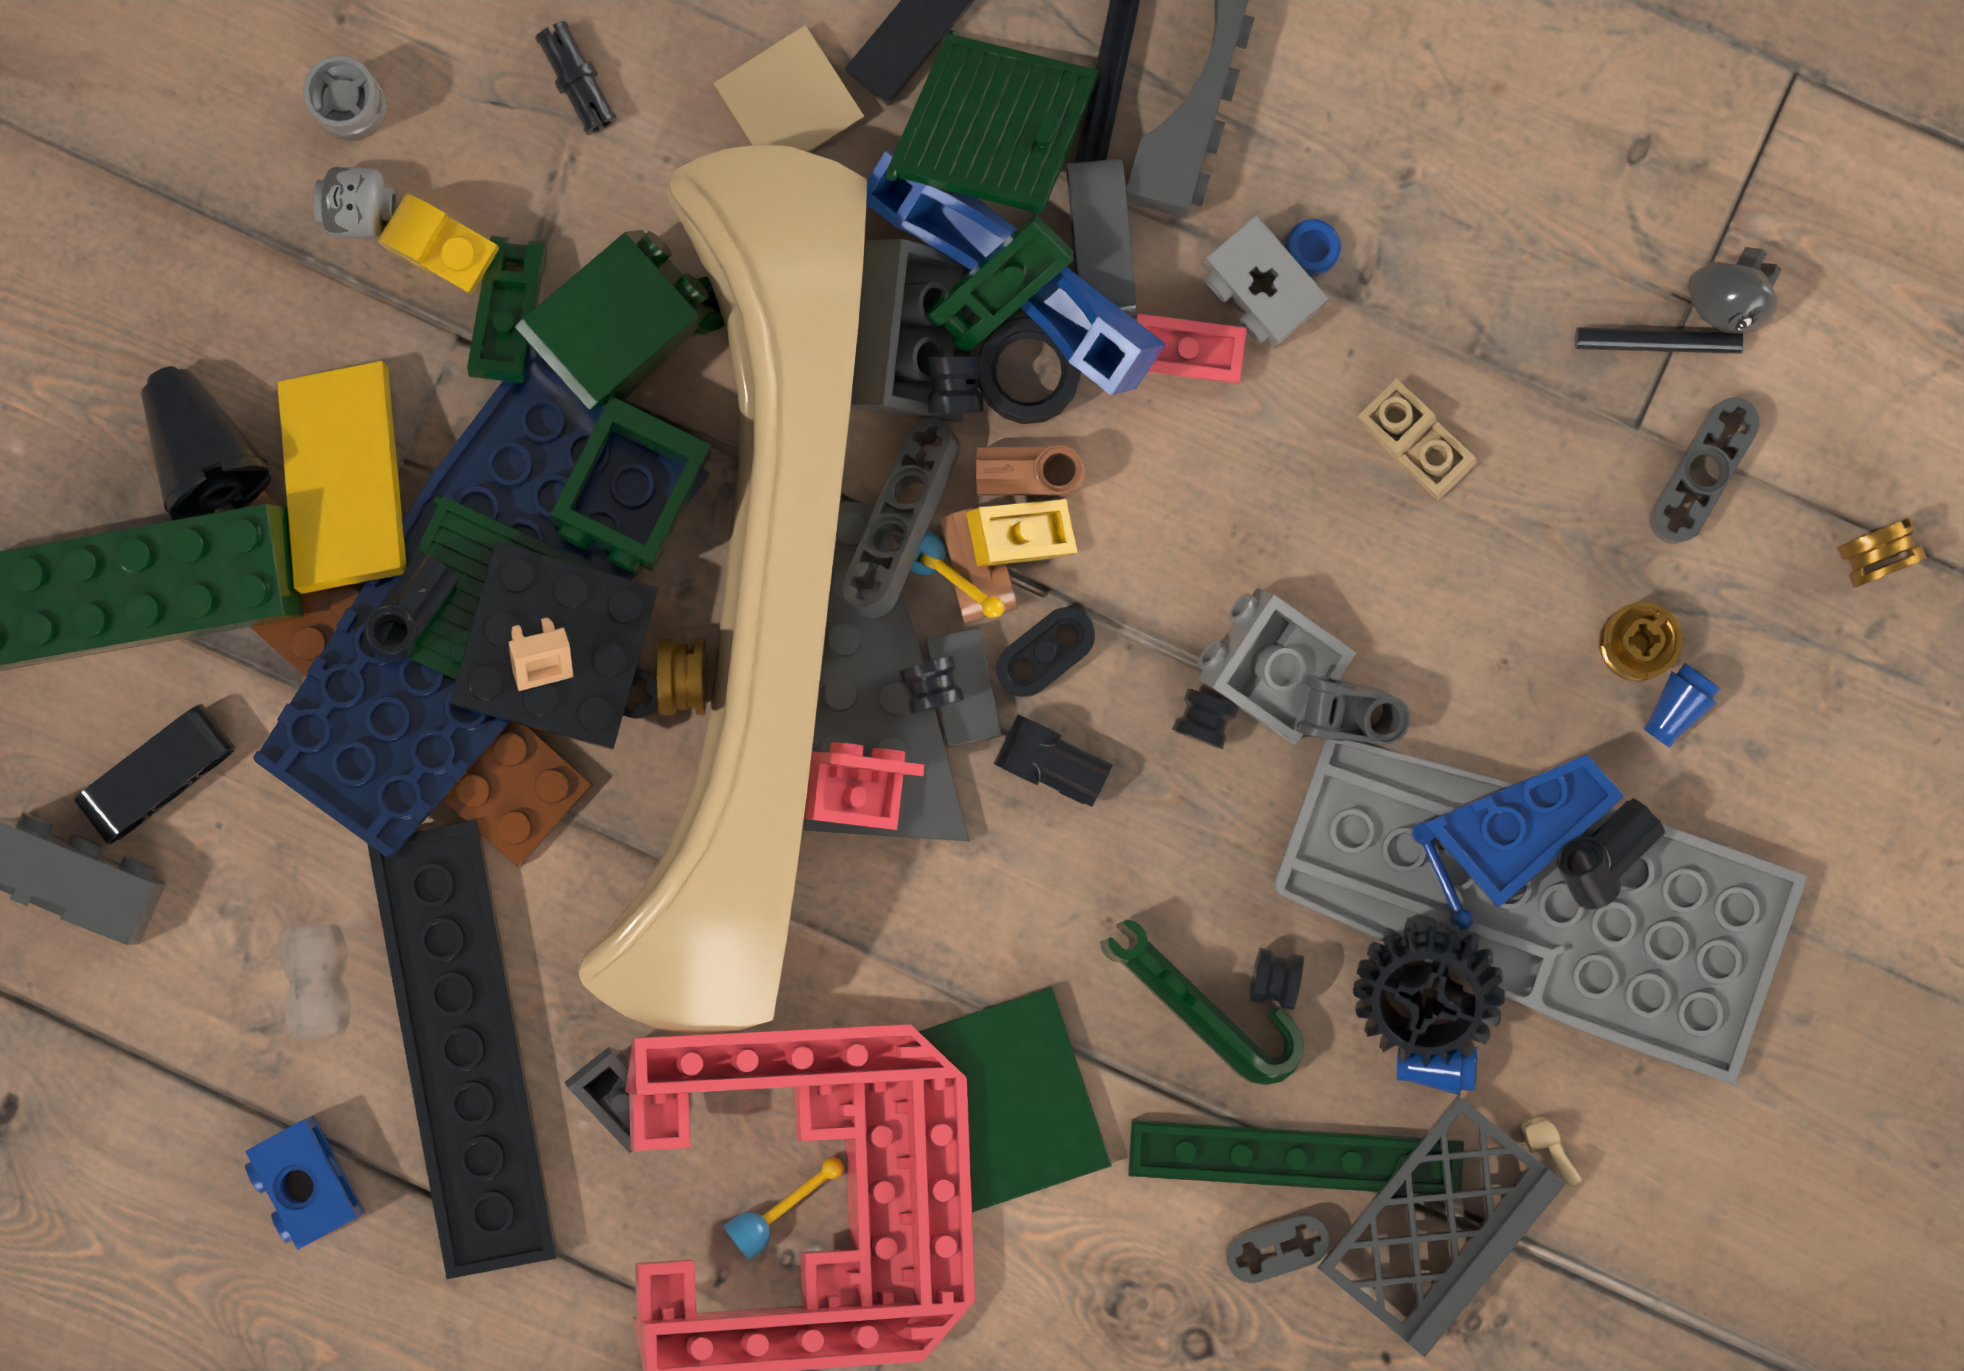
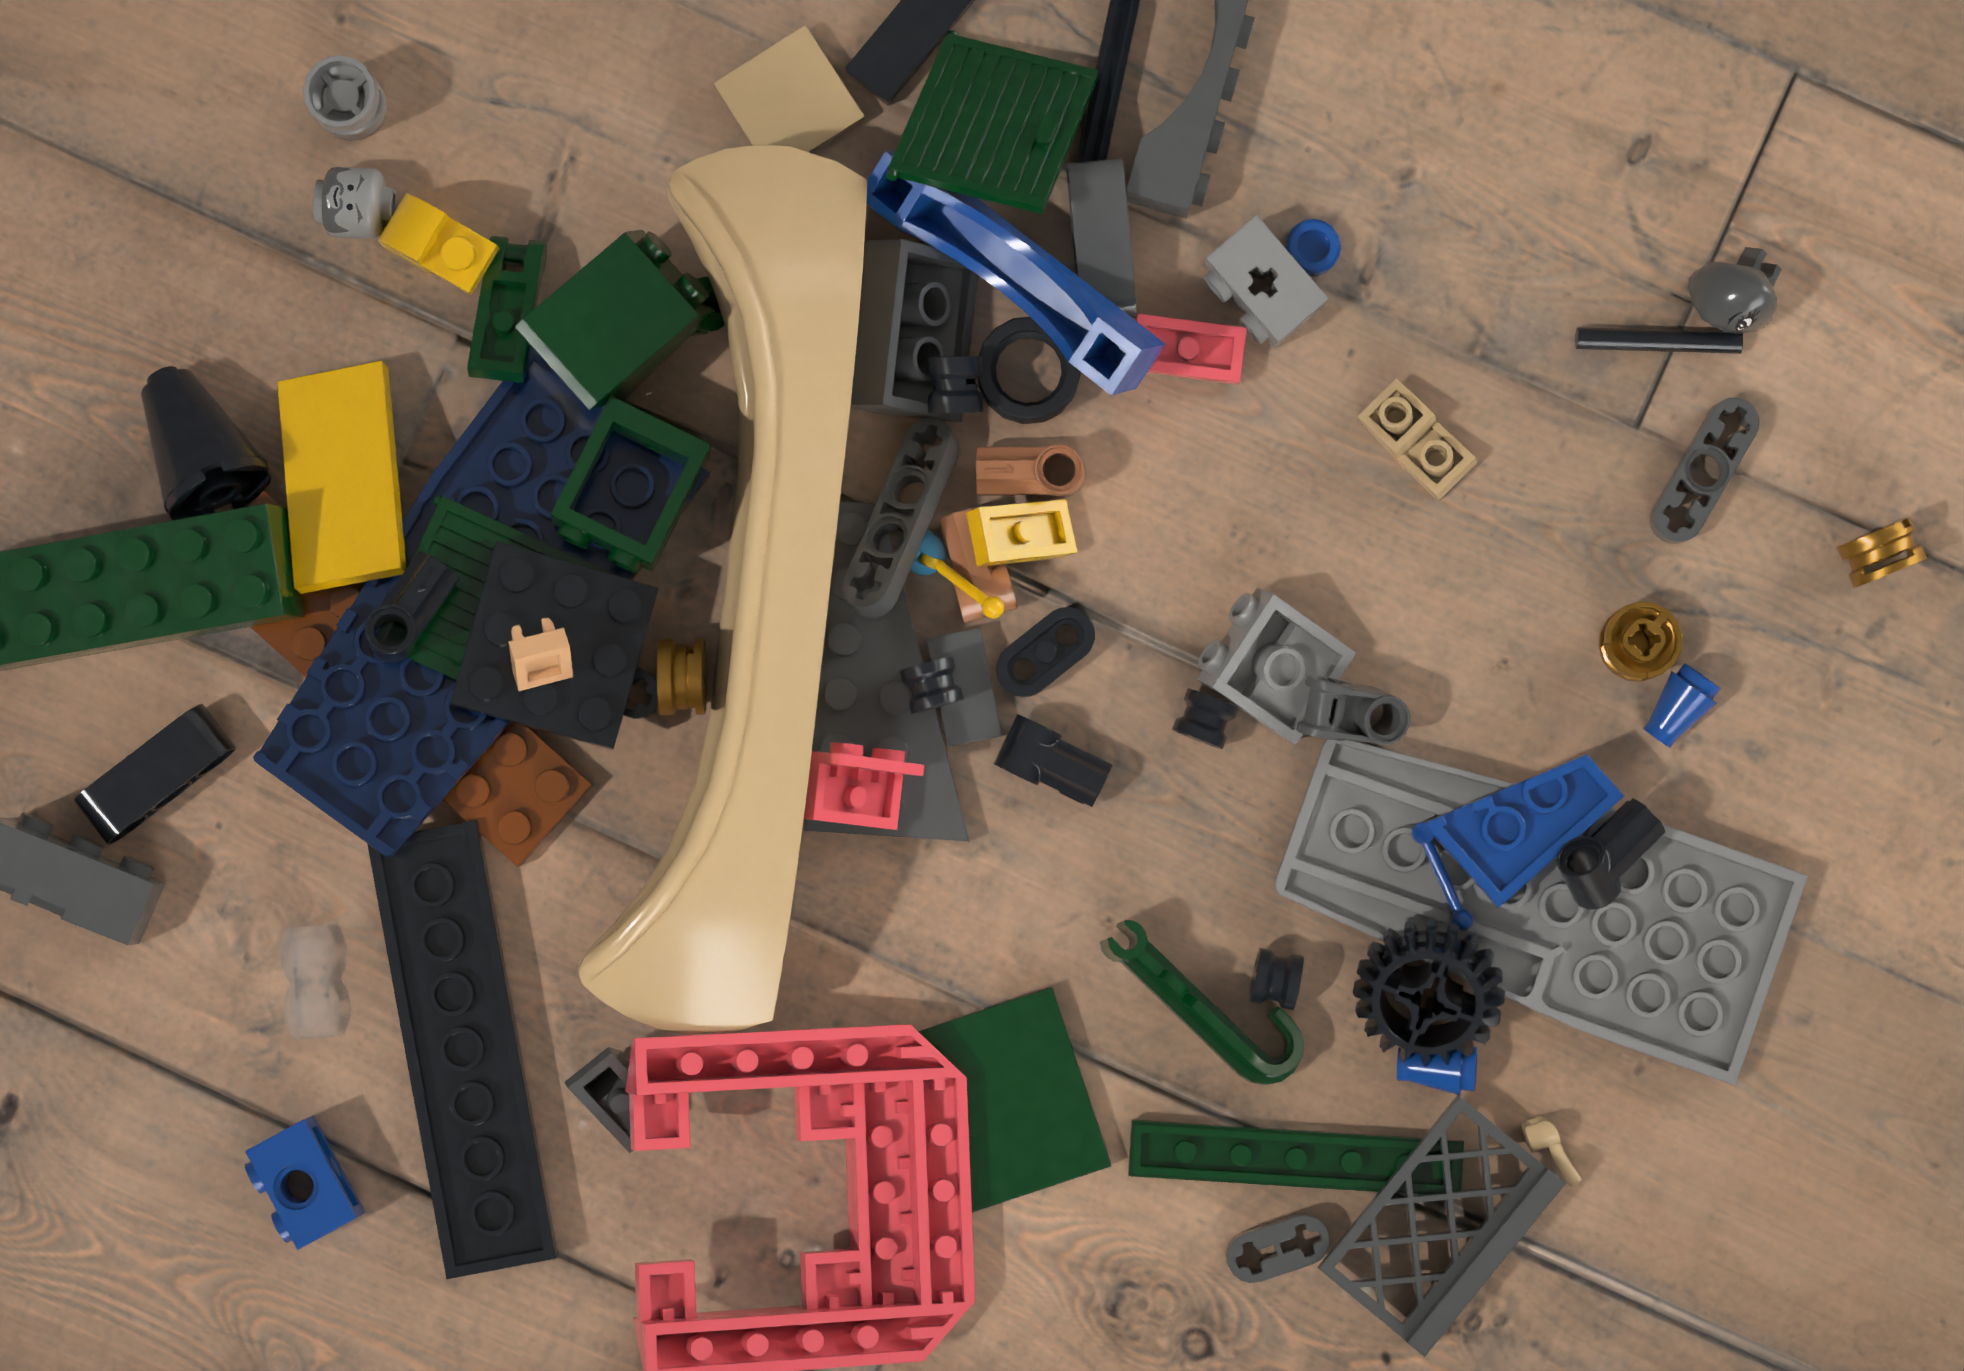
black pin [535,21,617,135] -> none
hinge [723,1157,844,1261] -> none
dark green plate [925,214,1074,353] -> none

